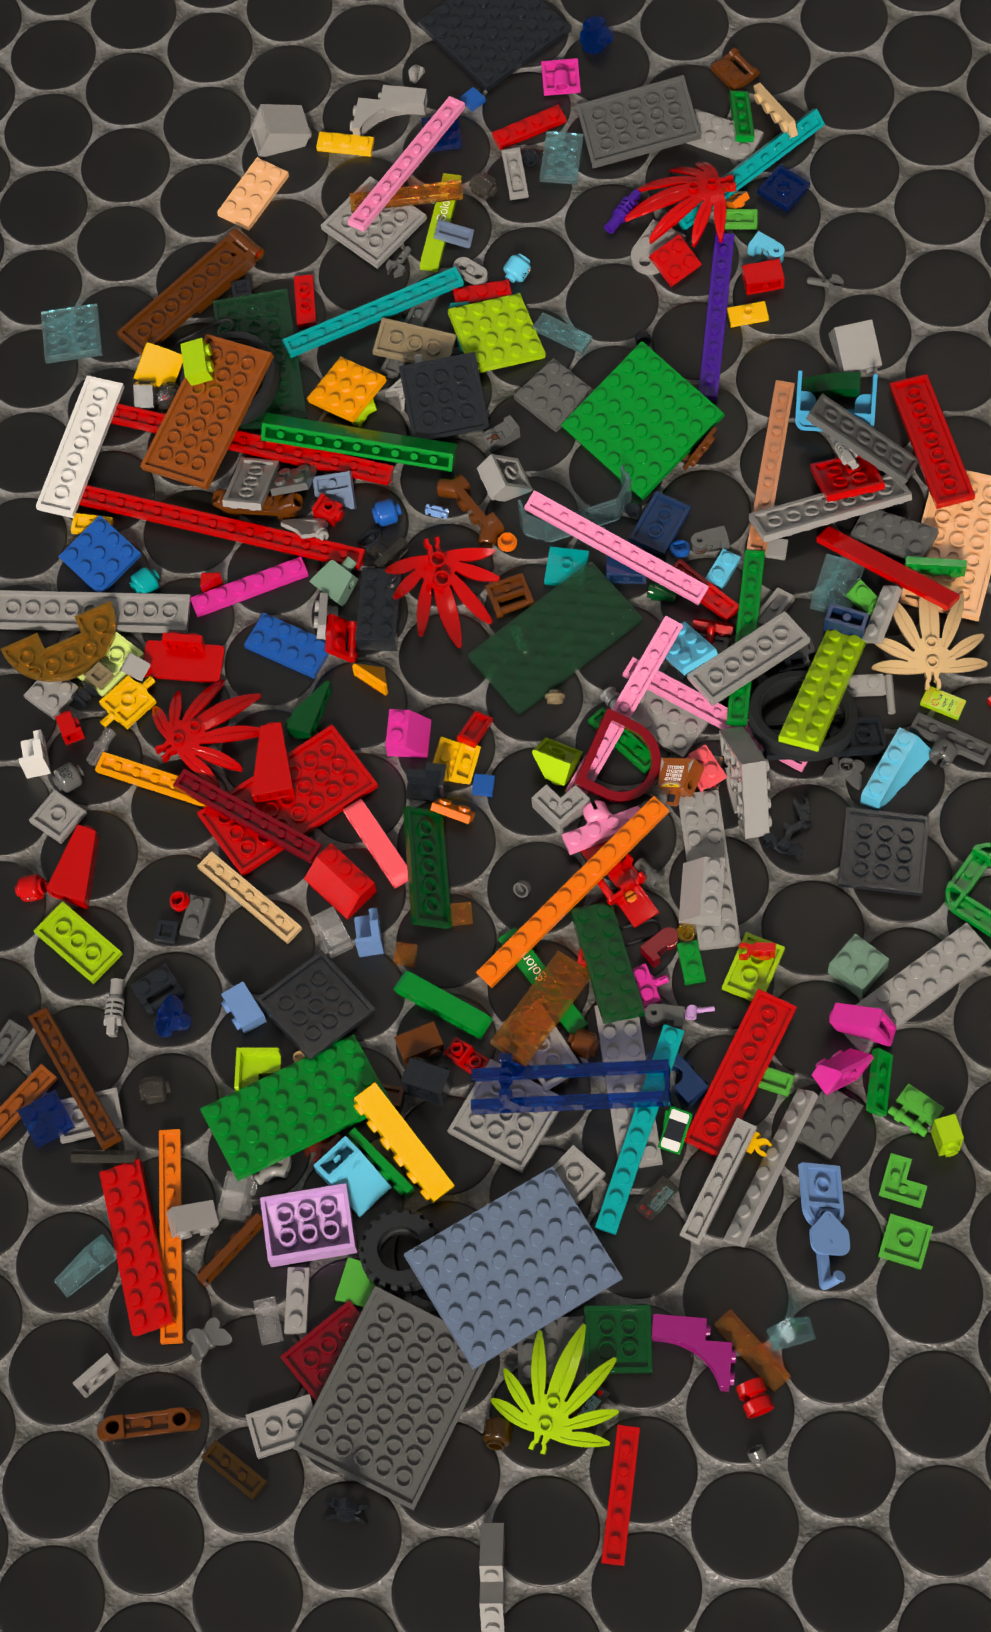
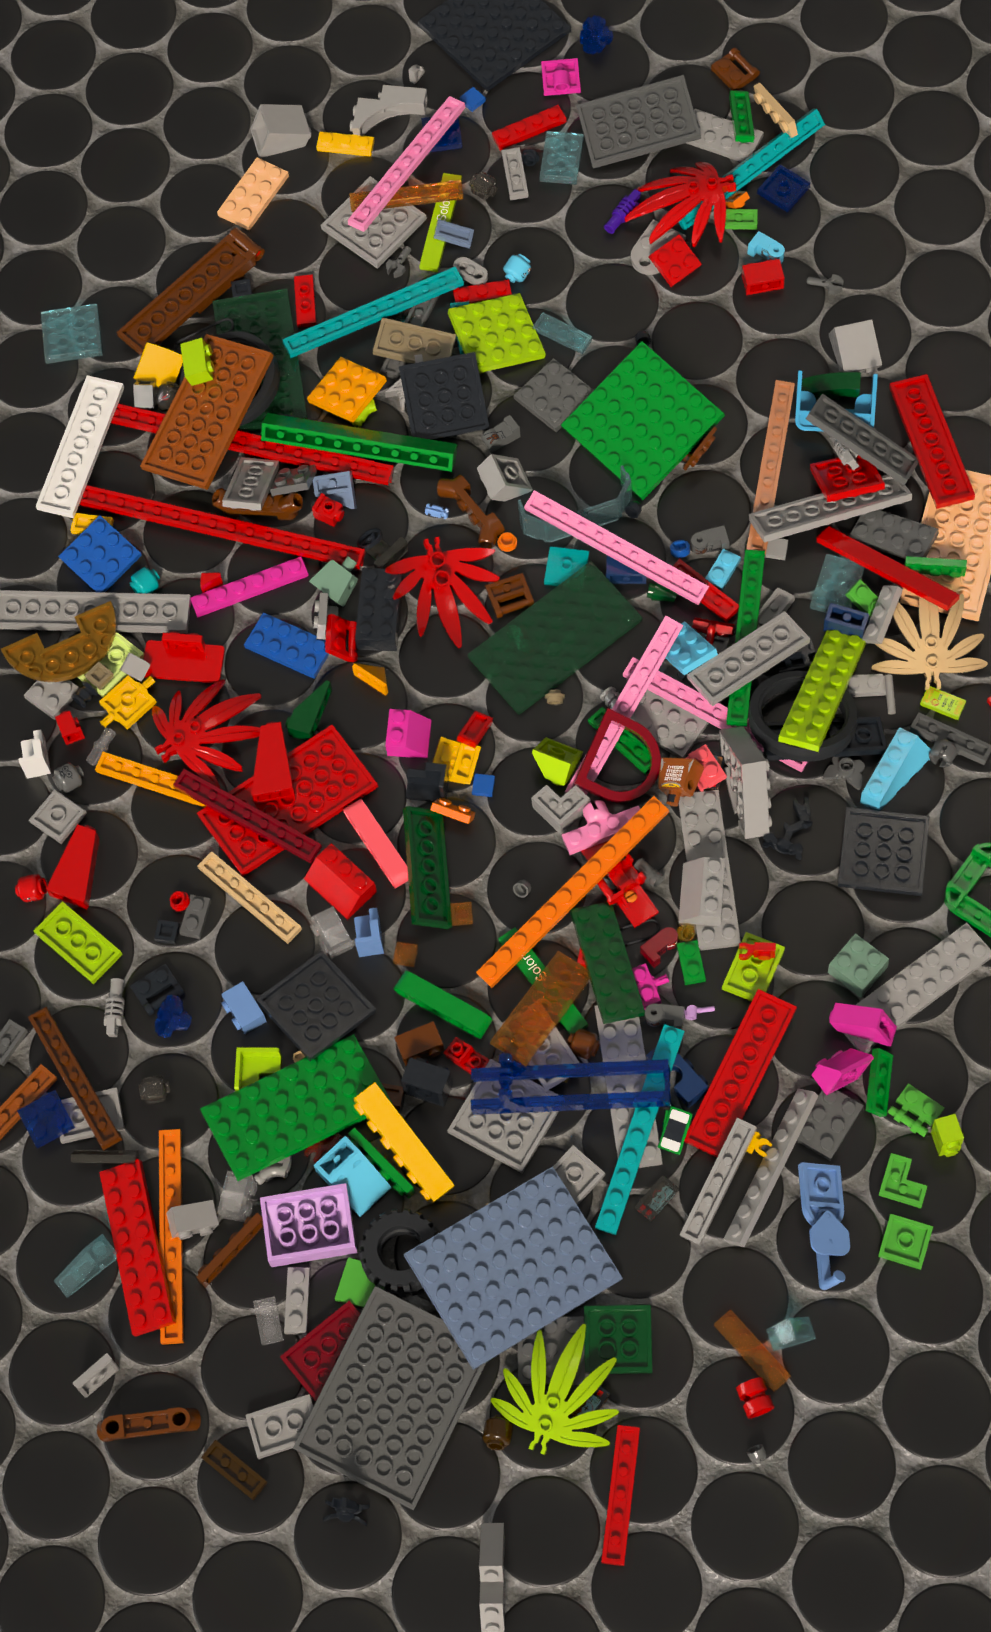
dark grey animal [187,1317,233,1361] -> none
light grey arm [281,518,329,541] -> none
blue head [371,498,402,527] -> none
dark blue plate [629,491,691,557] -> none
magenta arch [652,1314,736,1392] -> none
dark purple plate [699,233,735,401] -> none
yellow plate [727,301,769,327] -> none
bright green tile [759,1067,795,1097] -> none

